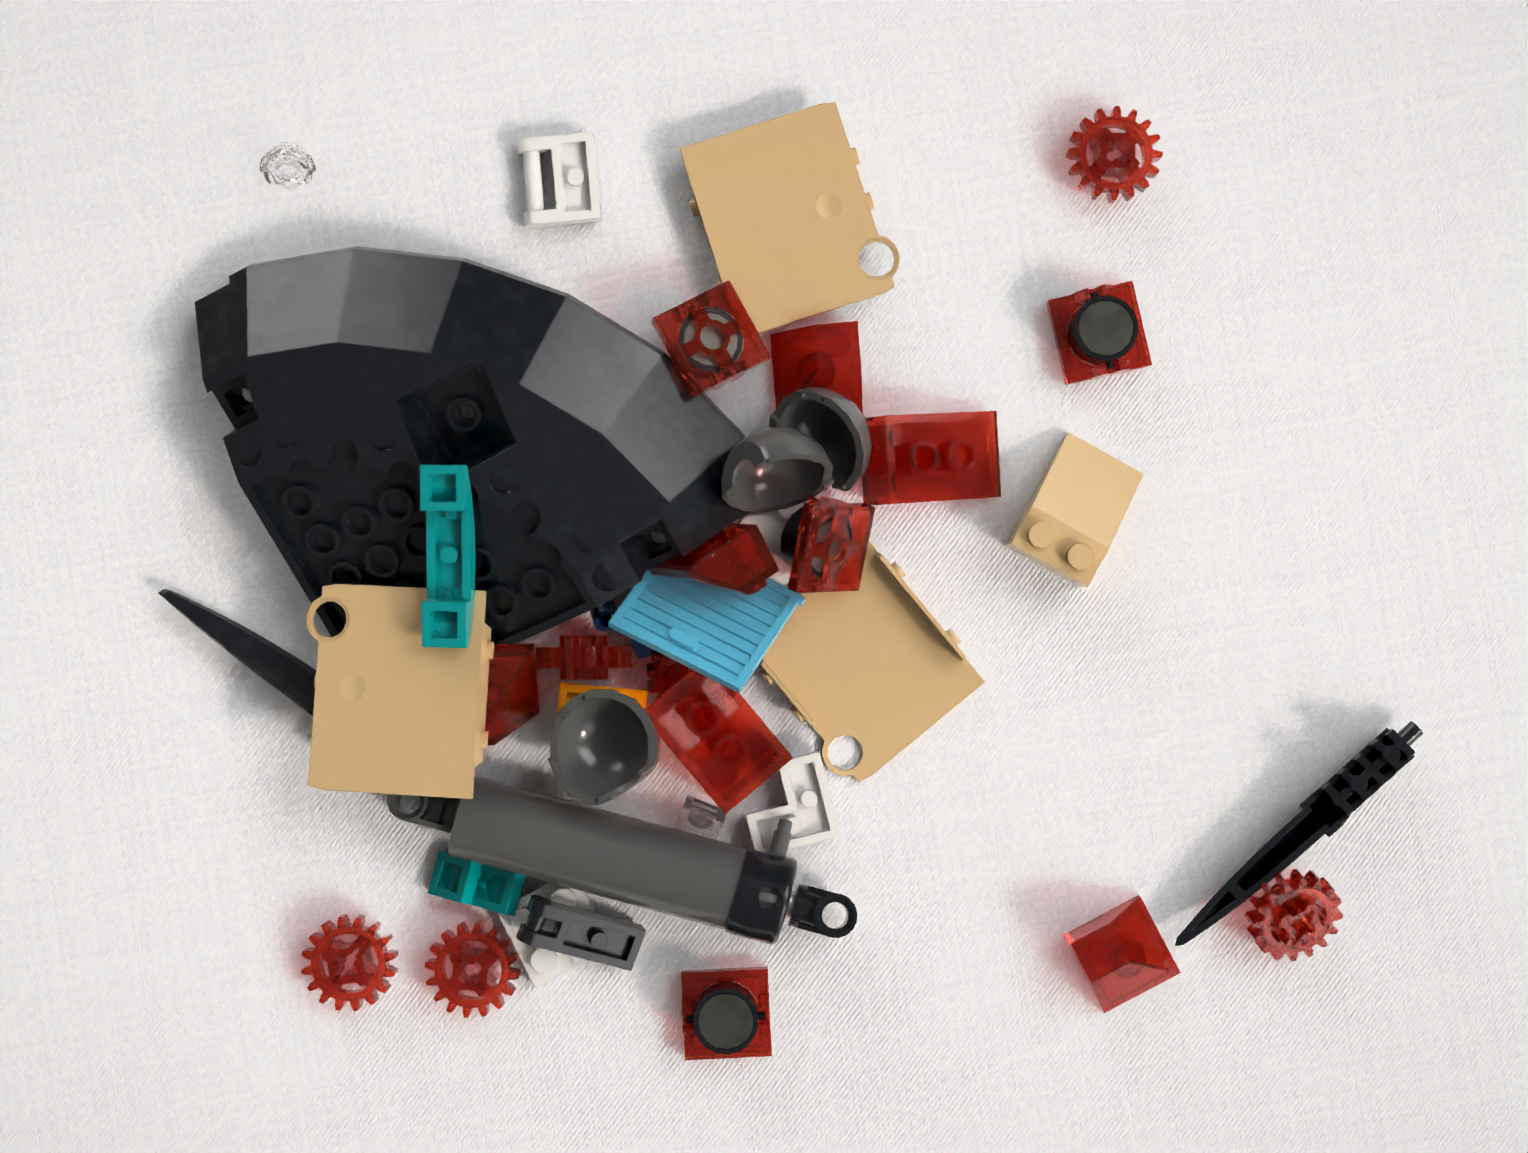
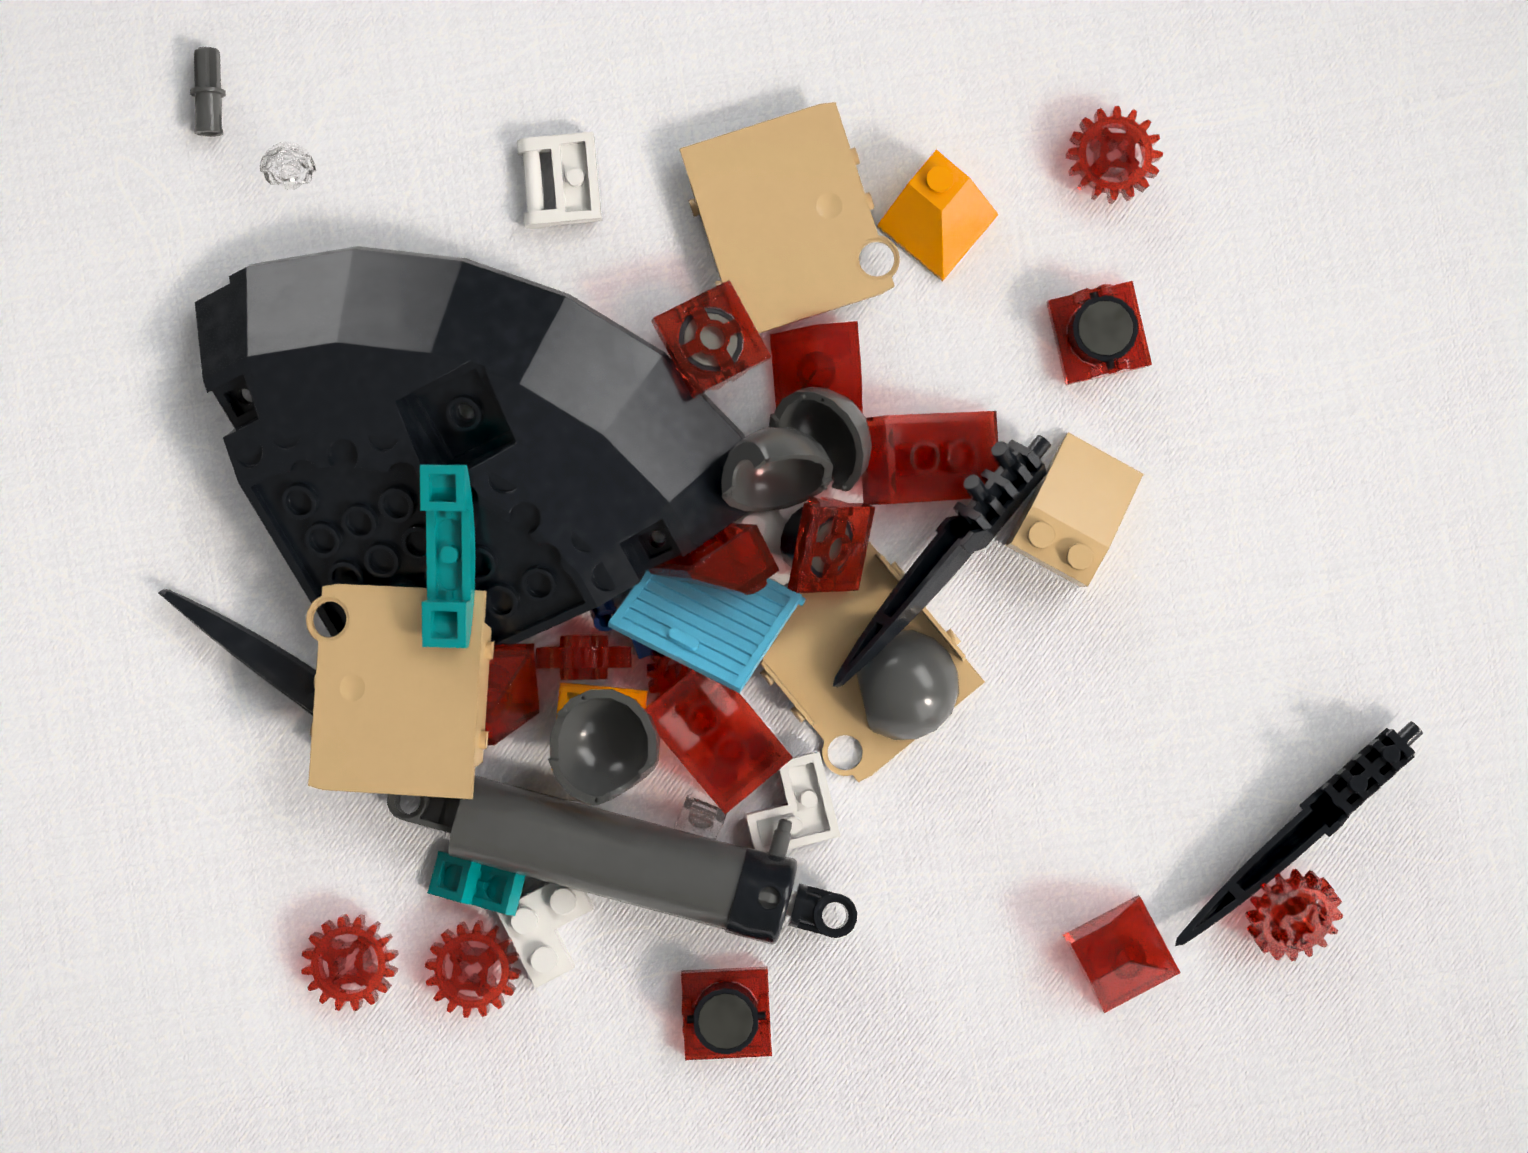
black plate [516,895,646,971] -> none
none -> dark grey axle [190,47,226,137]
none -> black piece [833,435,1051,688]
none -> dark grey cylinder [856,630,959,740]
none -> light orange slope [877,150,998,281]

